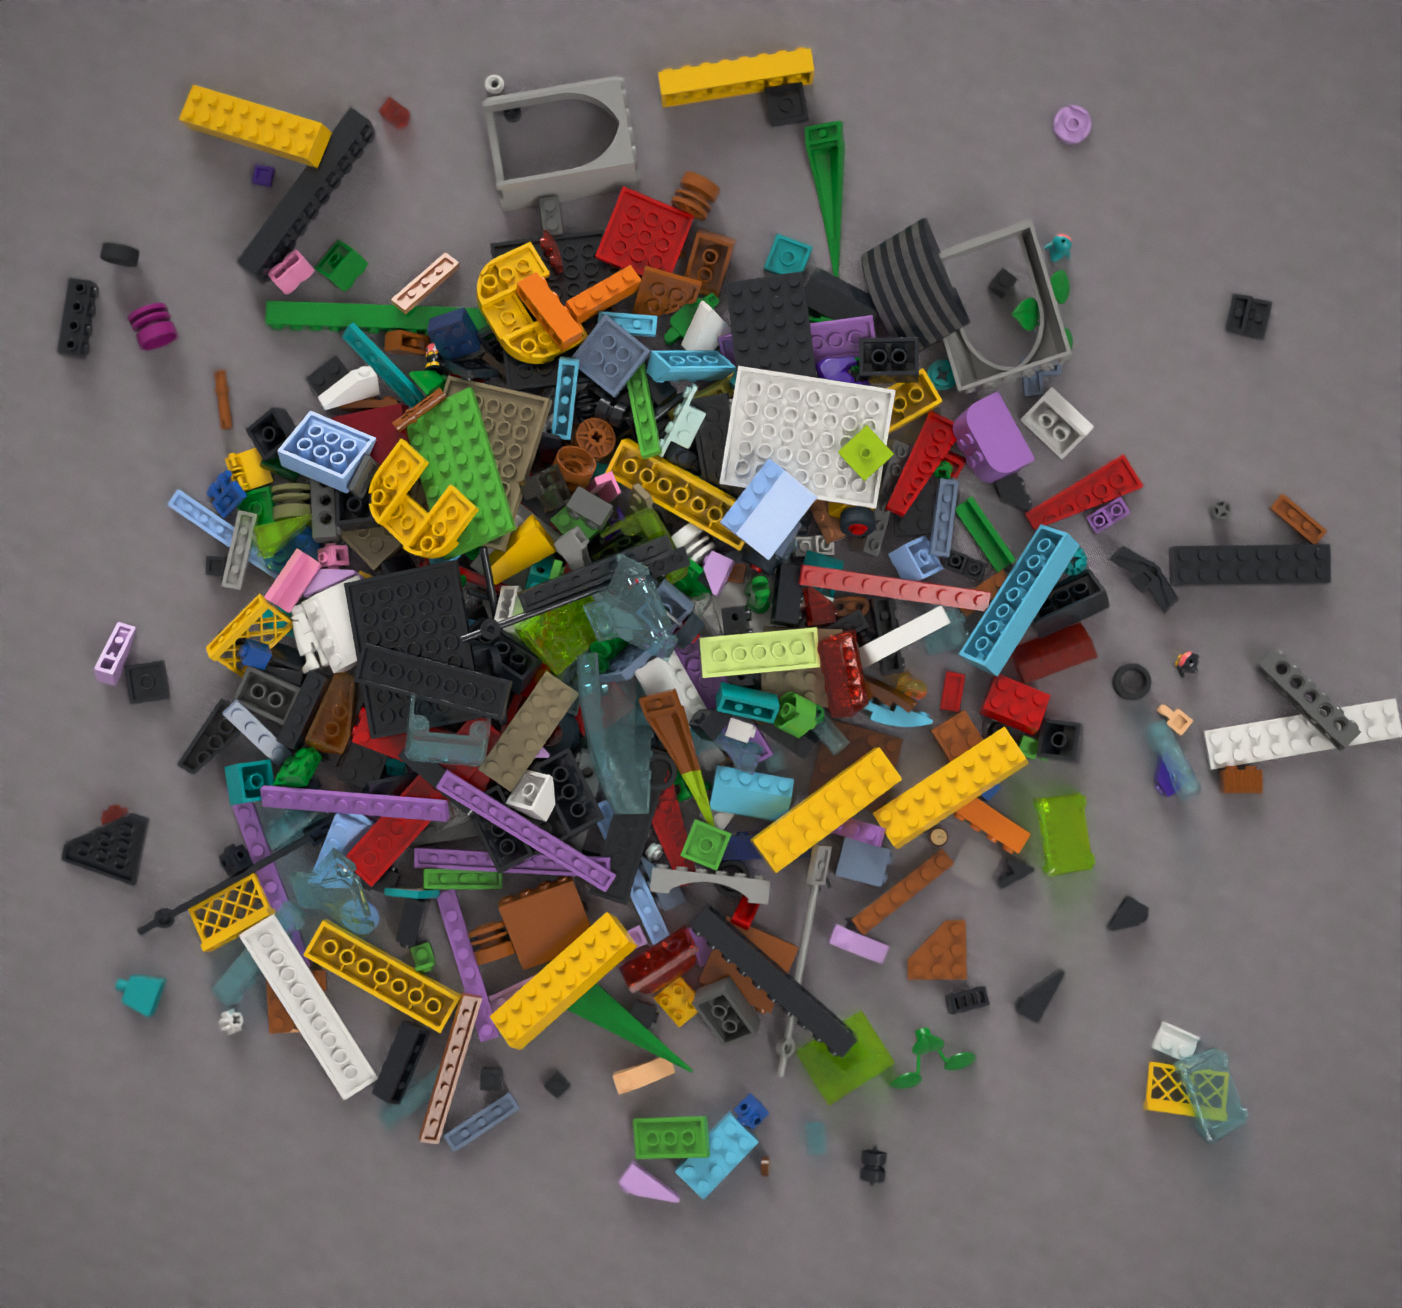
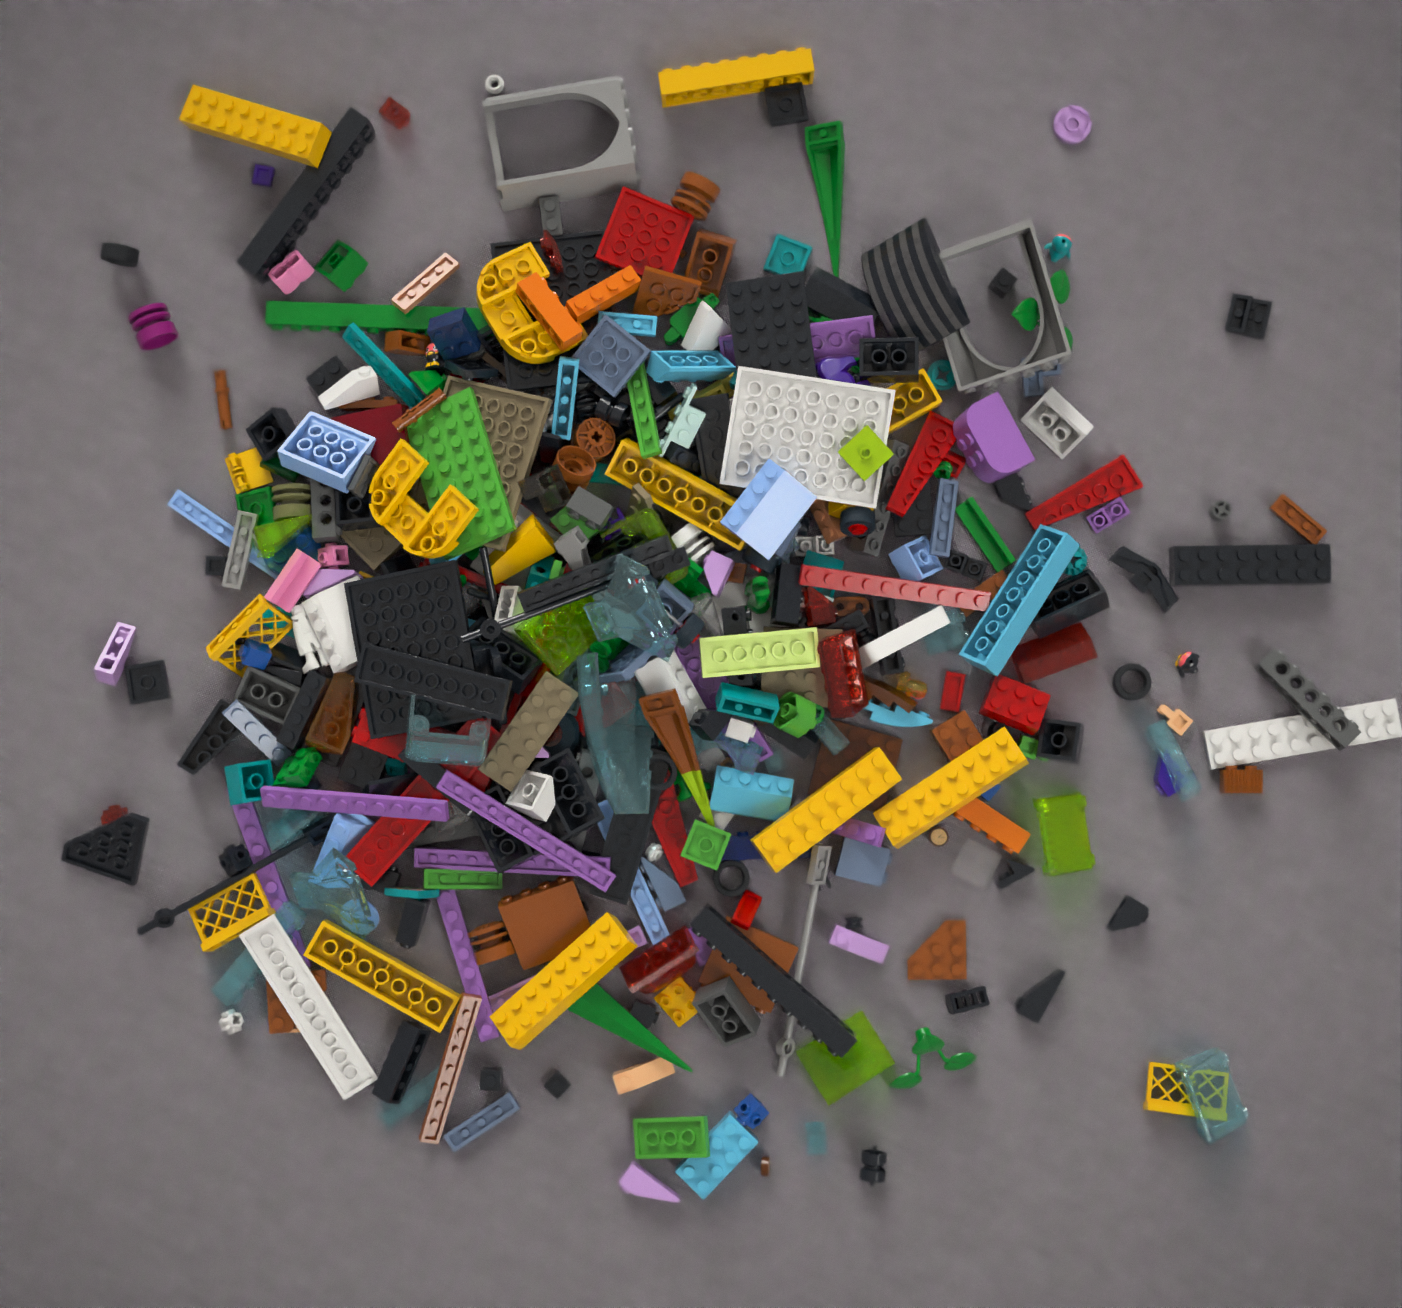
black brick [57,277,99,360] -> none
teal torso [115,974,167,1017] -> none
blue plate [206,470,247,519] -> none
bright green bracket [411,941,437,973] -> none
black bush [504,107,522,123] -> none
bright pink panel [586,471,621,503] -> none
light grey arch [649,864,770,905] -> none
dark orange plate [851,848,954,936] -> none
white plate [1151,1021,1200,1064] -> none

